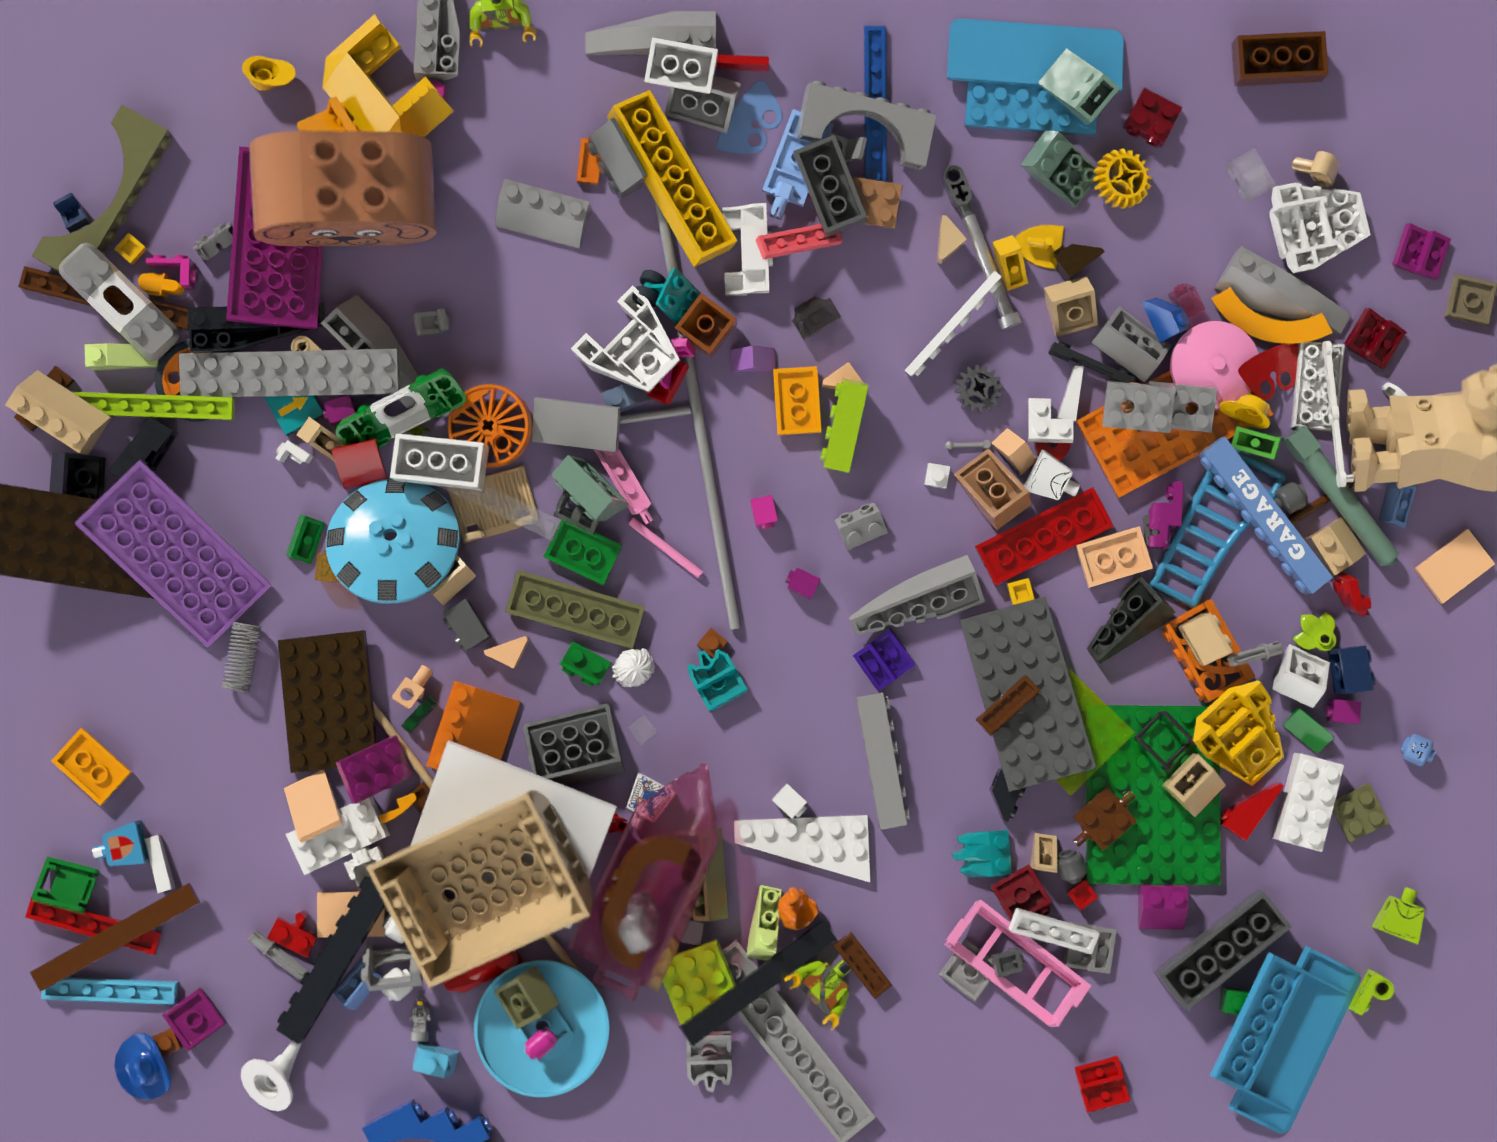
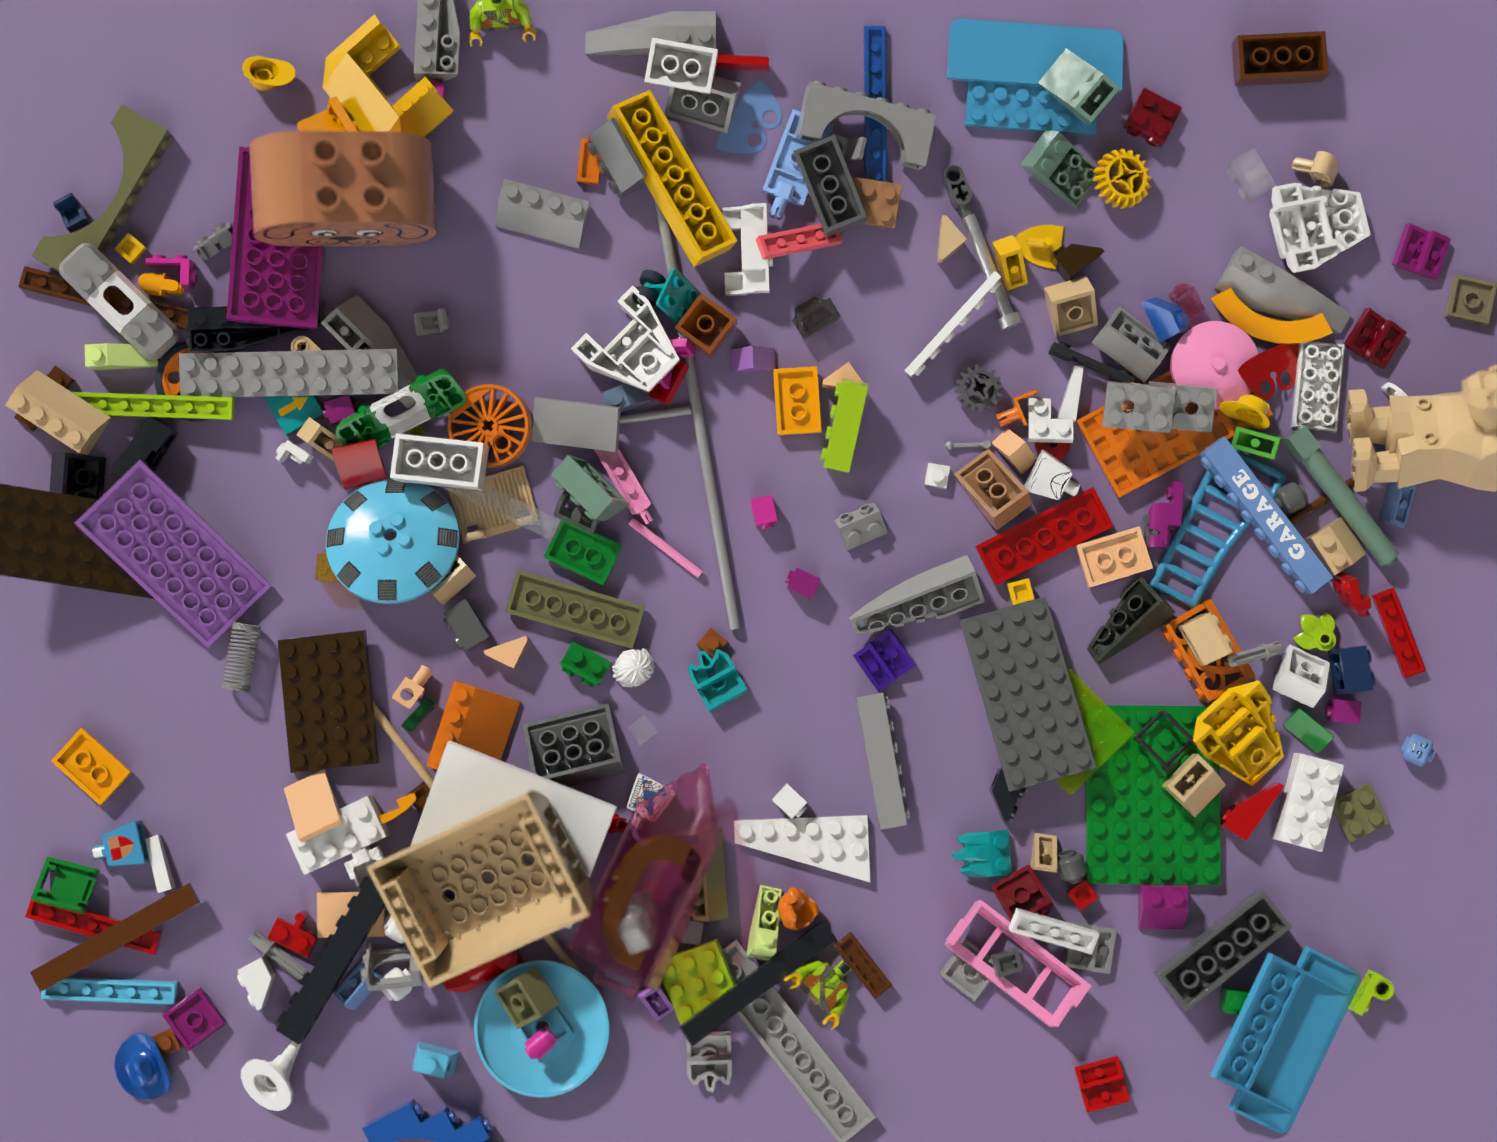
green slope [286,514,325,564] -> none
magenta plate [336,735,413,804] -> none
light grey piece [409,997,432,1041] -> none
reddish brown plate [975,674,1041,737] -> none
reddish brown plate [1072,787,1137,851] -> none
white piece [1322,341,1354,487] -> none
lime torso [1372,887,1425,944] -> none
light nougat tile [1414,529,1495,604] -> none
none -> white slope [237,955,276,1011]
none -> medium lavender slope [638,979,674,1021]
none -> orange bracket [996,389,1039,427]
none -> red tile [1371,588,1426,678]

